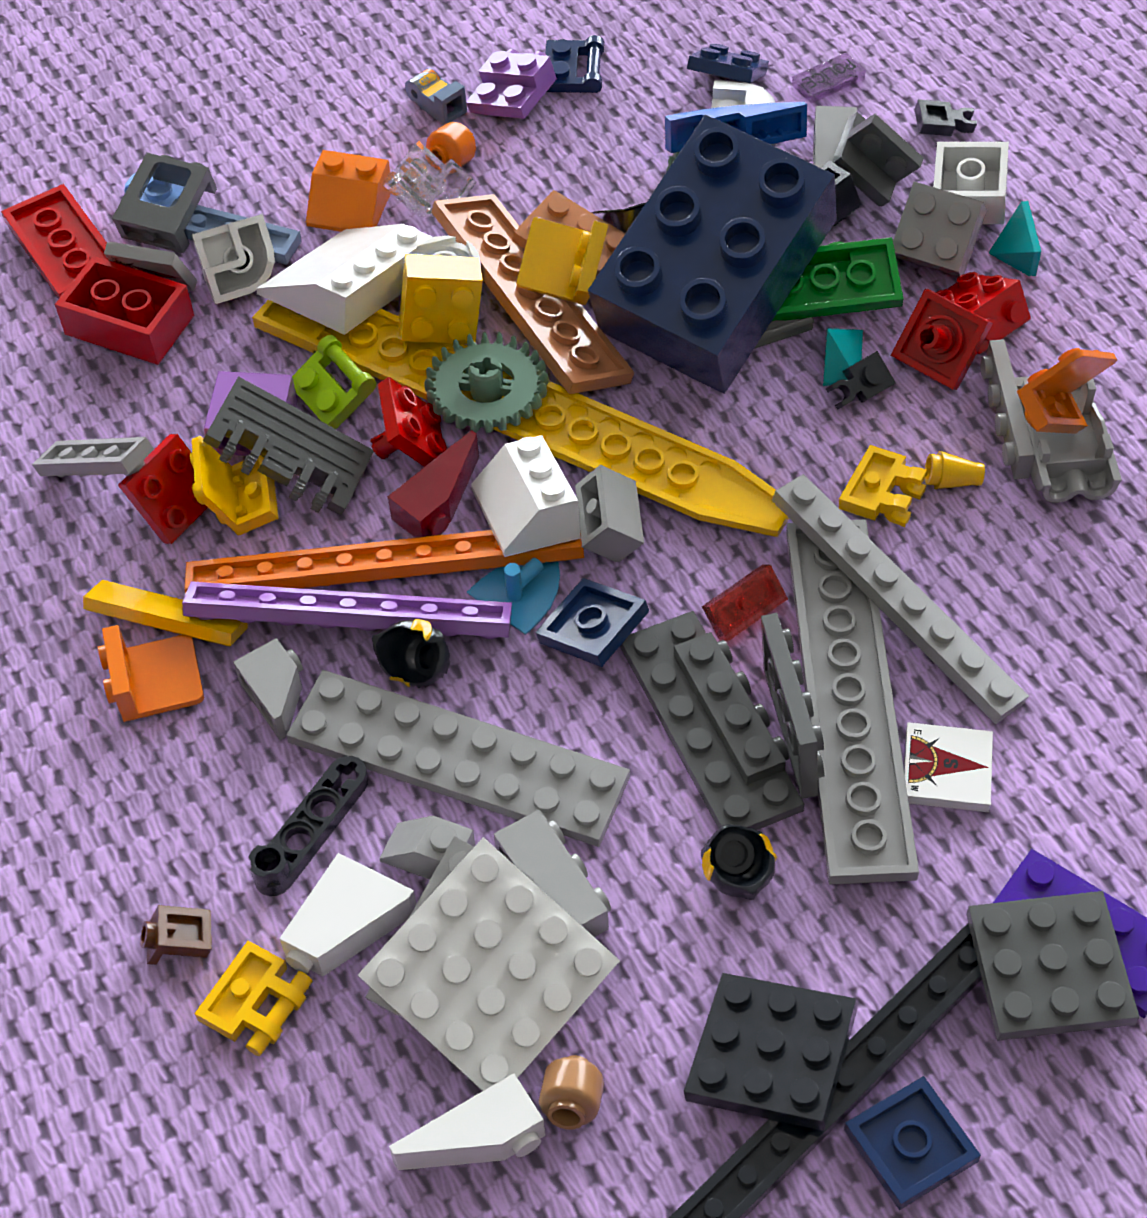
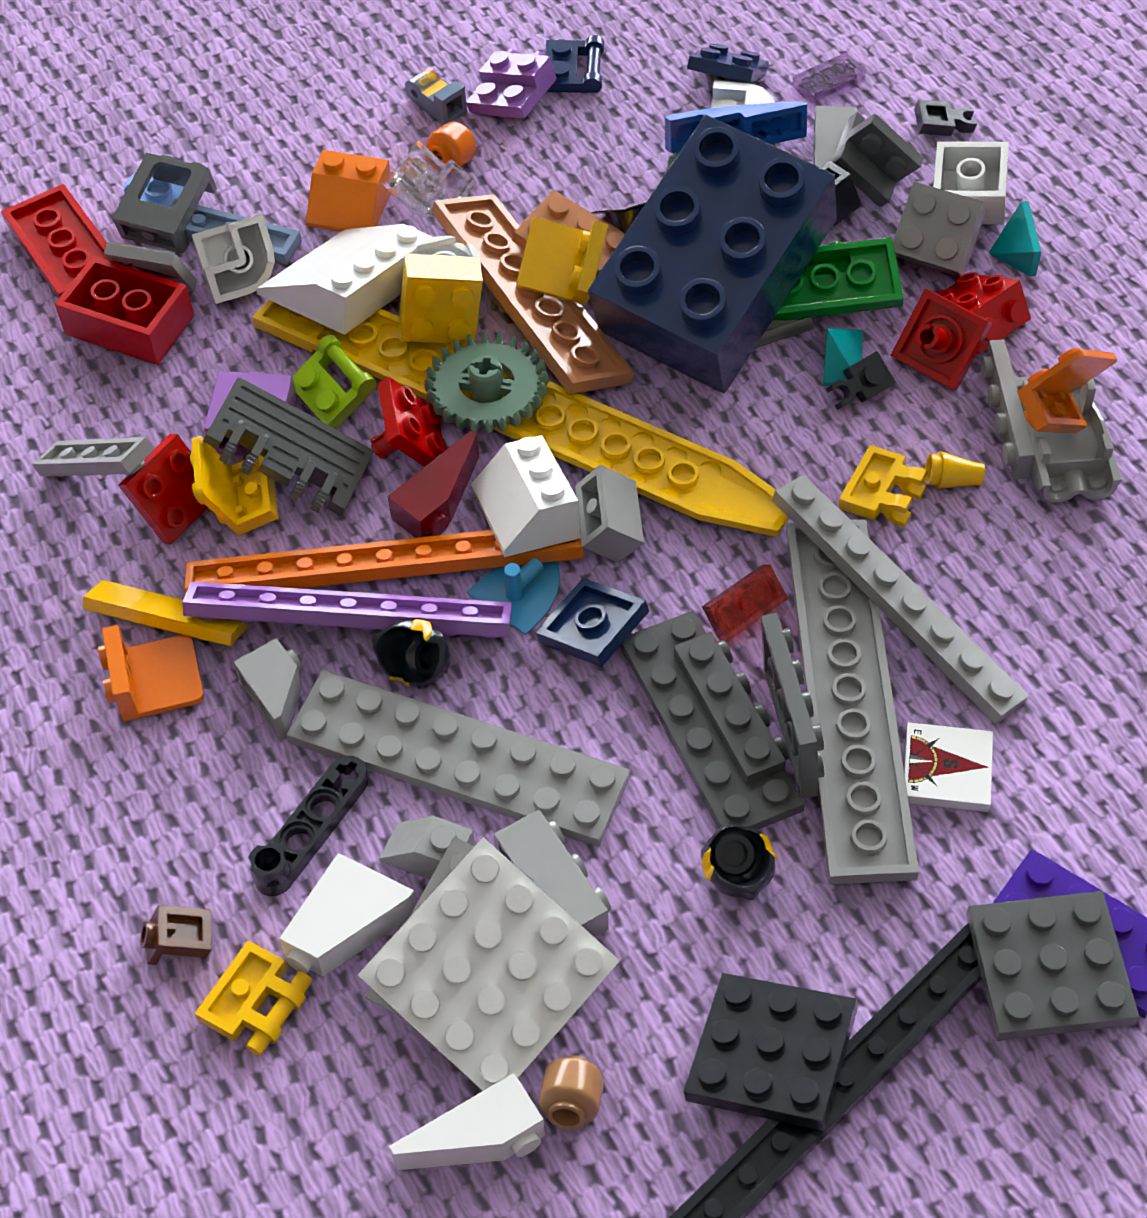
dark blue plate [844,1076,981,1211] -> none

